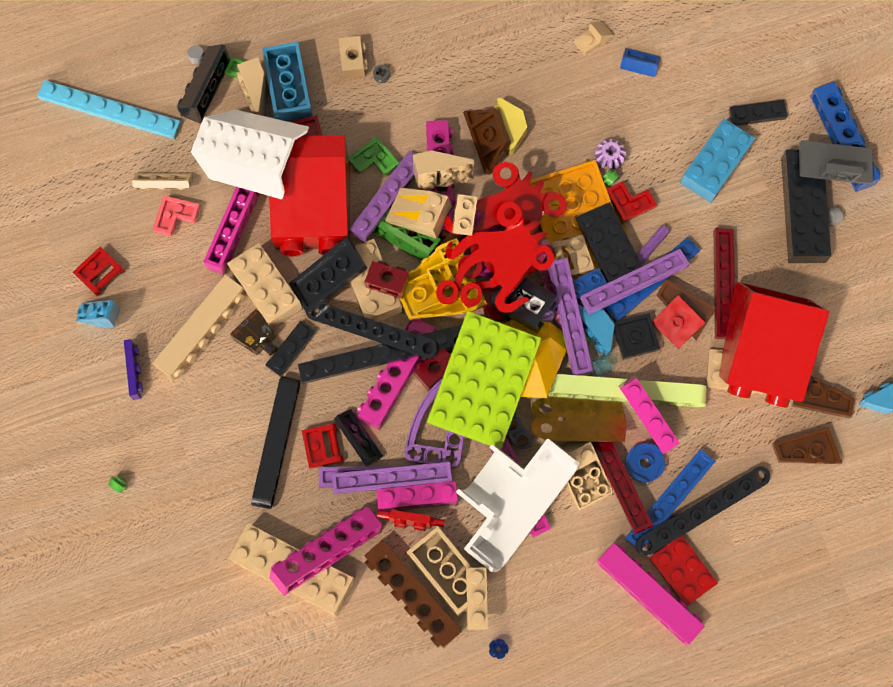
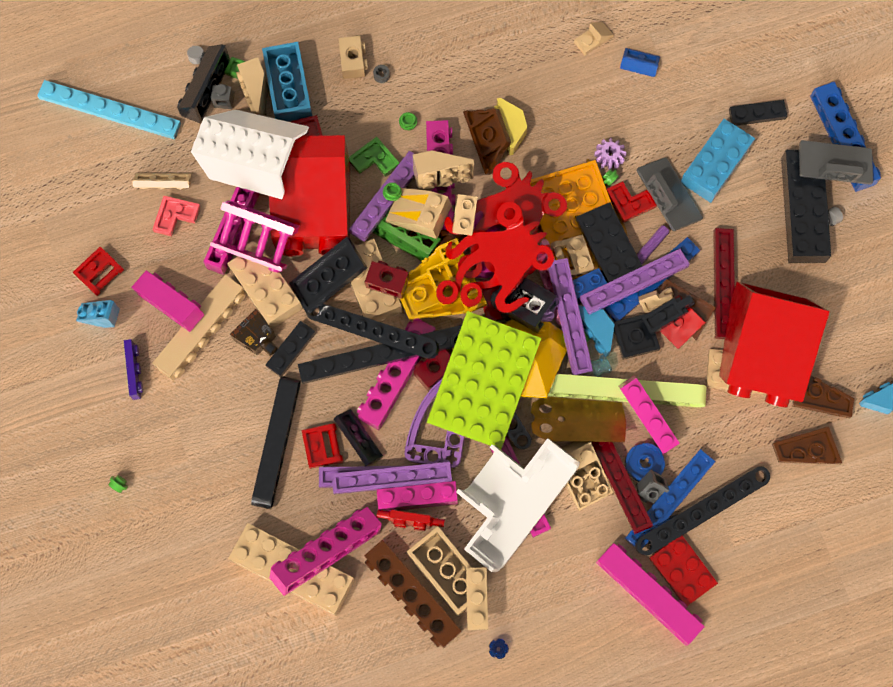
none -> dark pink brick [131,270,204,332]
none -> fence [210,200,299,273]
none -> dark grey brick [211,84,235,109]
none -> bright green plate [383,183,402,201]
none -> bright green plate [399,112,417,131]
none -> dark grey bracket [636,157,703,231]
none -> dark grey brick [636,470,669,503]
none -> tan plate [639,288,674,314]
none -> black hinge [641,295,695,335]

